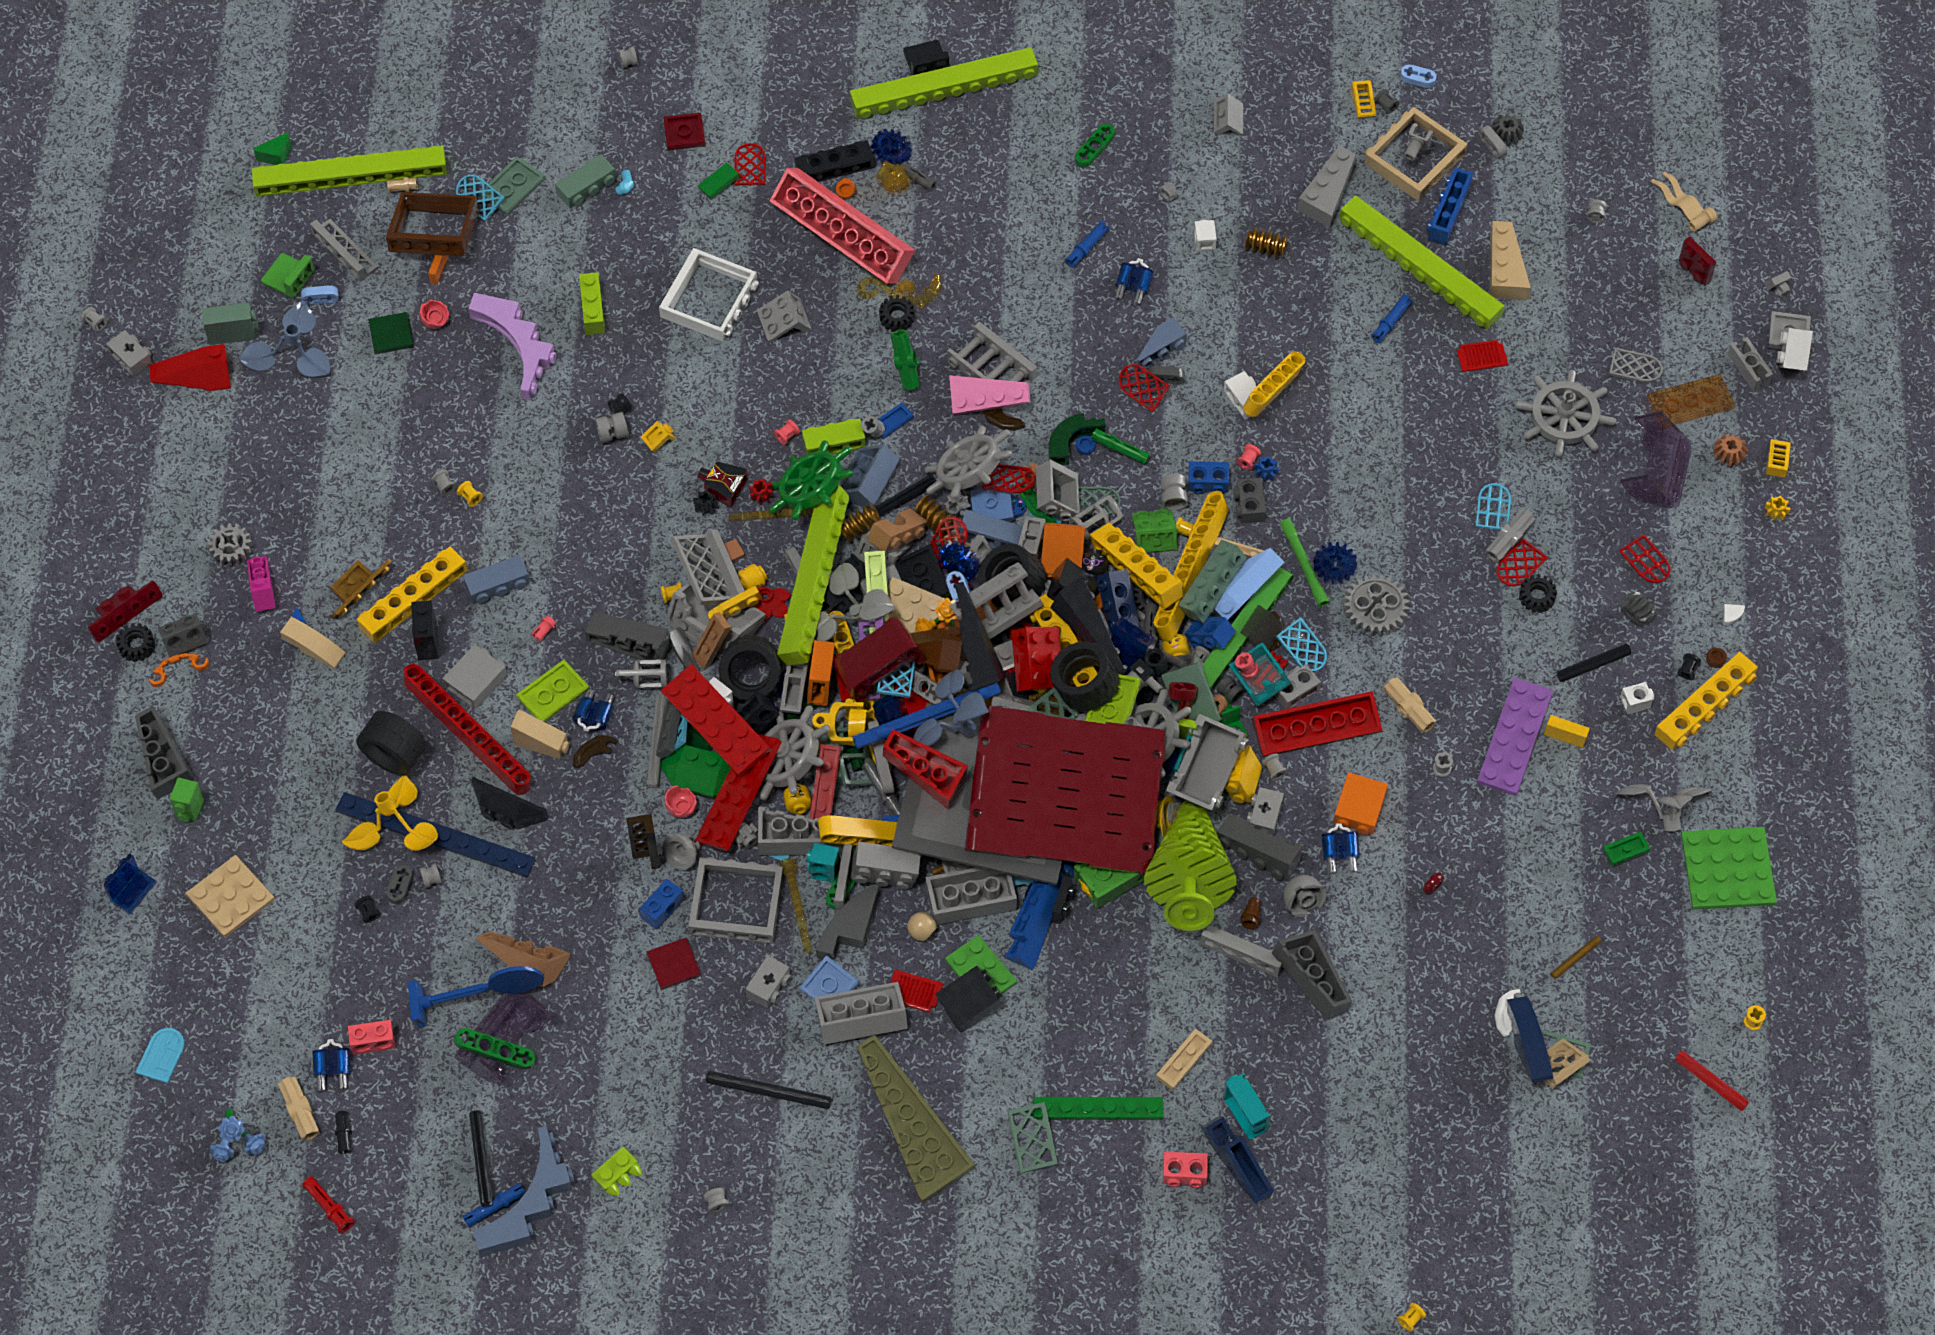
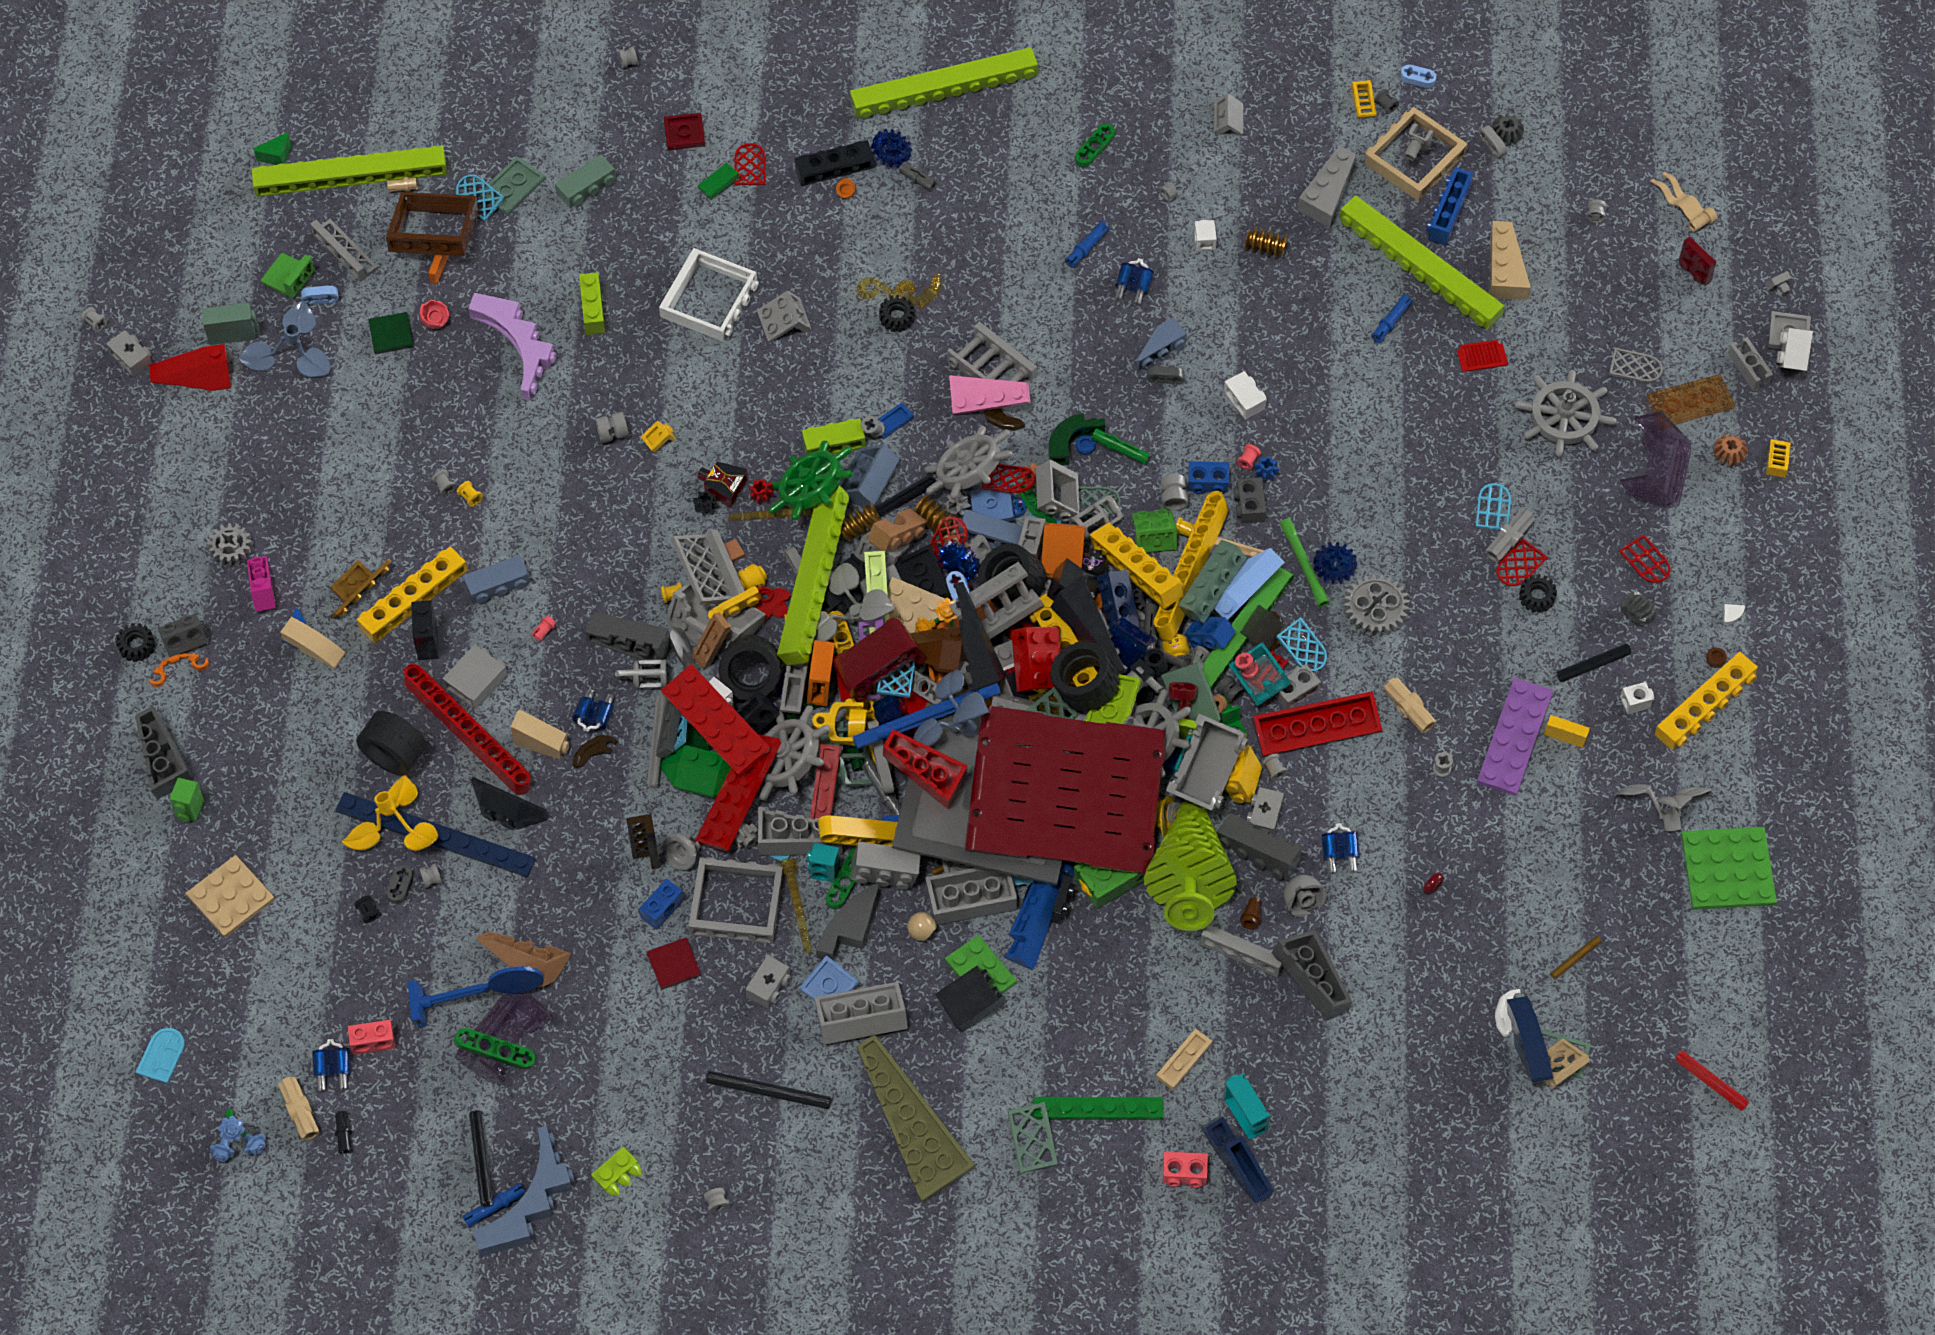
dark red bracket [88,580,163,642] -> none
clear blue bracket [103,854,156,914] -> none
red pin [302,1176,355,1234] -> none
lime tile [516,660,590,722] -> none
black wheel [607,393,632,414] -> none
medium azure arm [615,170,634,196] -> none
coral hair [664,785,697,818] -> none
coral brick [770,168,915,284] -> none
coral bush [774,419,800,445] -> none
yellow head [783,783,812,815] -> none
light grey tile [835,844,853,910] -> none
clear yellow brick [875,161,909,194] -> none
green piece [890,329,920,390] -> none
red window [891,969,944,1013] -> none
black bracket [903,40,949,75] -> none
red window [1119,364,1170,412] -> none
yellow beam [1243,352,1305,417] -> none
orange brick [1333,772,1388,835] -> none
yellow bush [1397,1302,1426,1332] -> none
green plate [1602,831,1650,867] -> none
black bush [1677,653,1701,681] -> none
yellow bush [1744,1005,1766,1030] -> none
yellow gear [1764,496,1791,521] -> none

